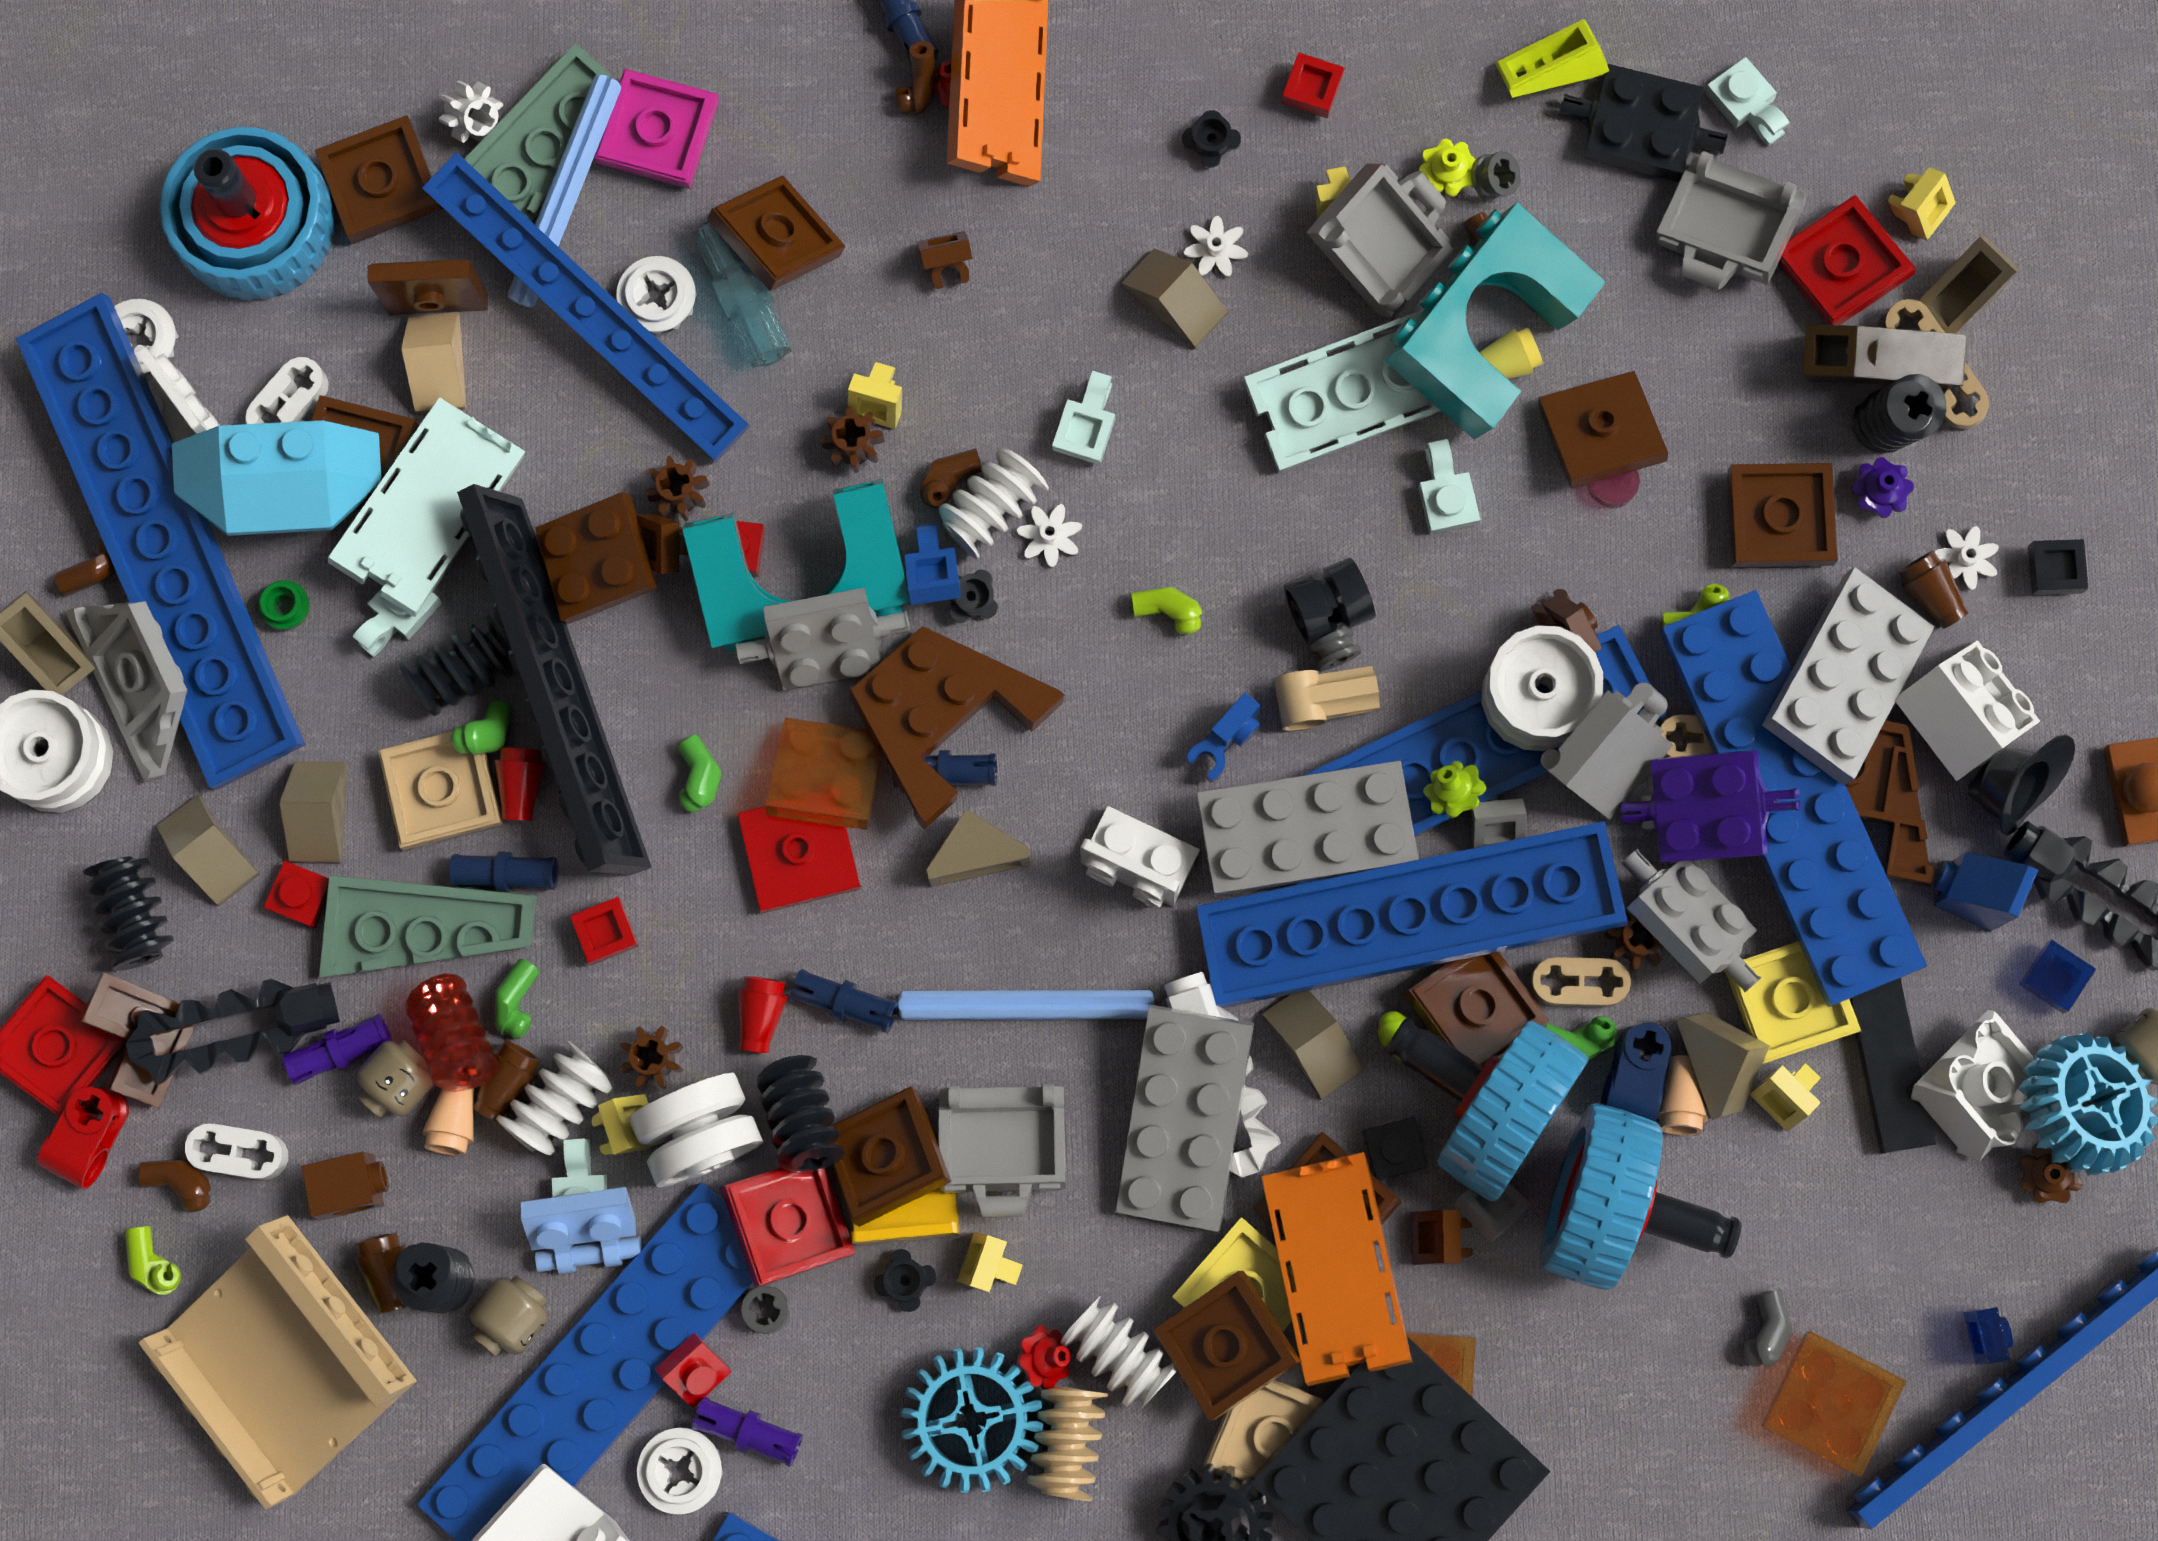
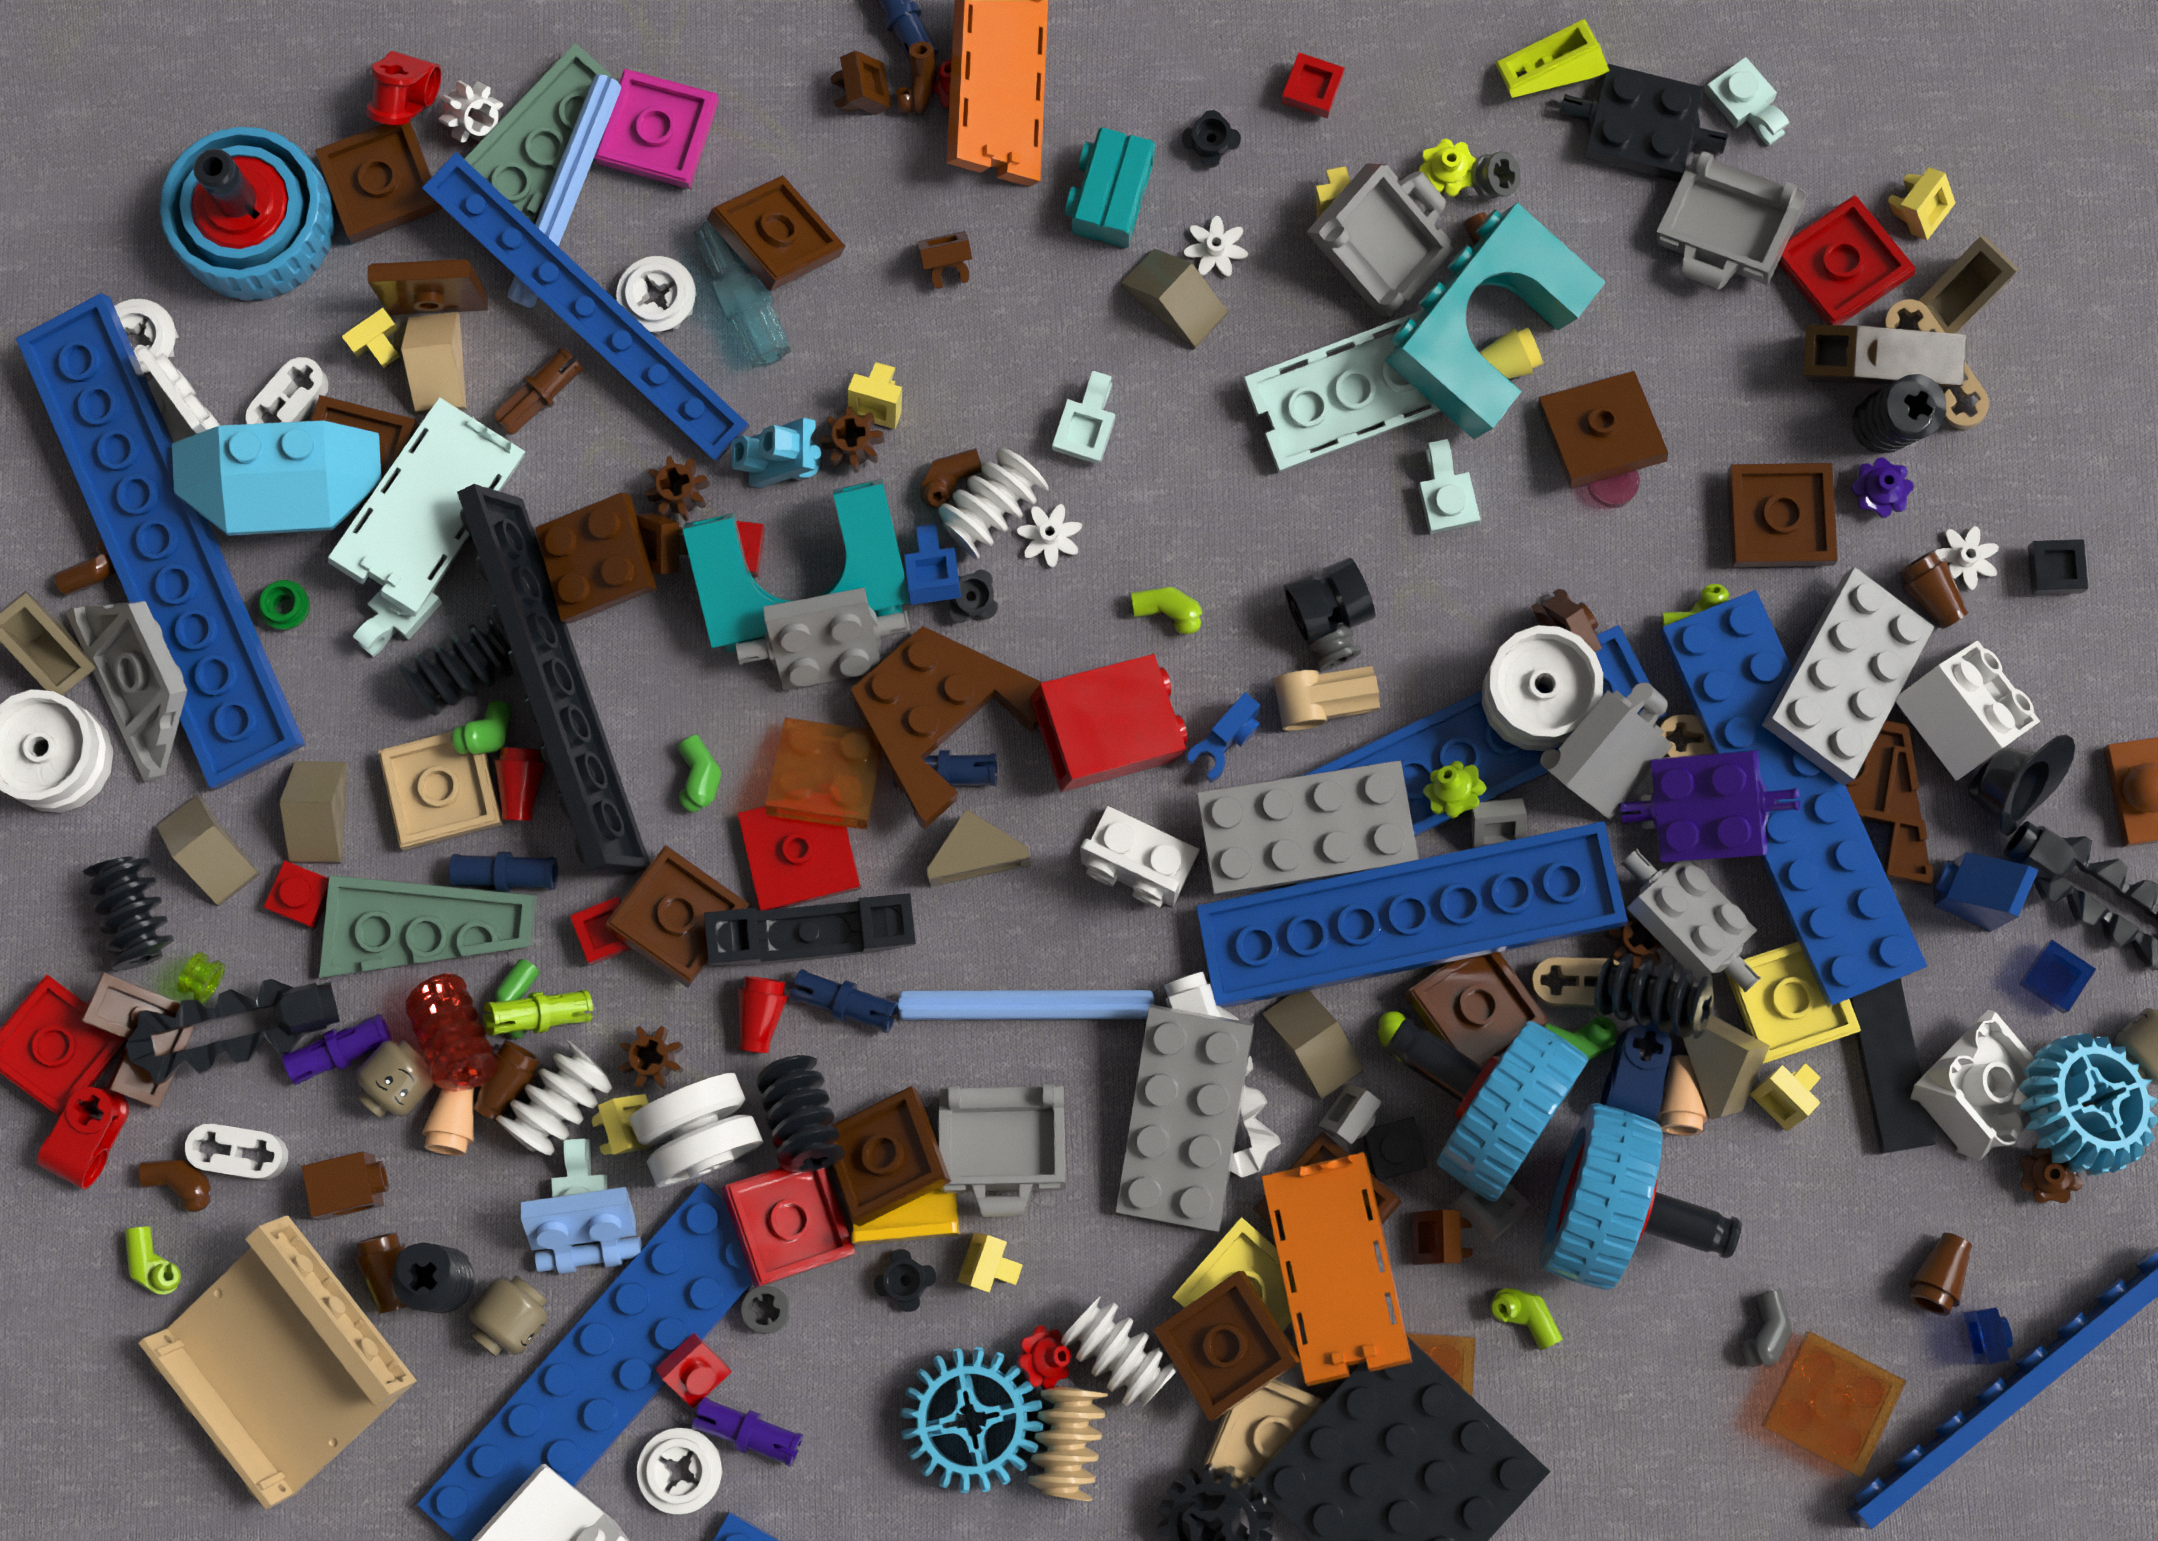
none -> clear neon green bush [177,951,225,1004]
none -> light yellow tile [342,308,400,368]
none -> red piece [366,51,442,125]
none -> lime pin [483,989,593,1036]
none -> reddish brown axle [493,347,584,435]
none -> reddish brown plate [603,845,749,988]
none -> black slope [704,893,916,965]
none -> medium azure hips [732,418,821,488]
none -> reddish brown tile [830,50,891,115]
none -> red brick [1030,654,1187,792]
none -> teal brick [1065,127,1156,248]
none -> light grey plate [1318,1083,1382,1145]
none -> lime arm [1490,1288,1563,1351]
none -> black piece [1594,953,1713,1039]
none -> reddish brown cone [1909,1233,1972,1316]

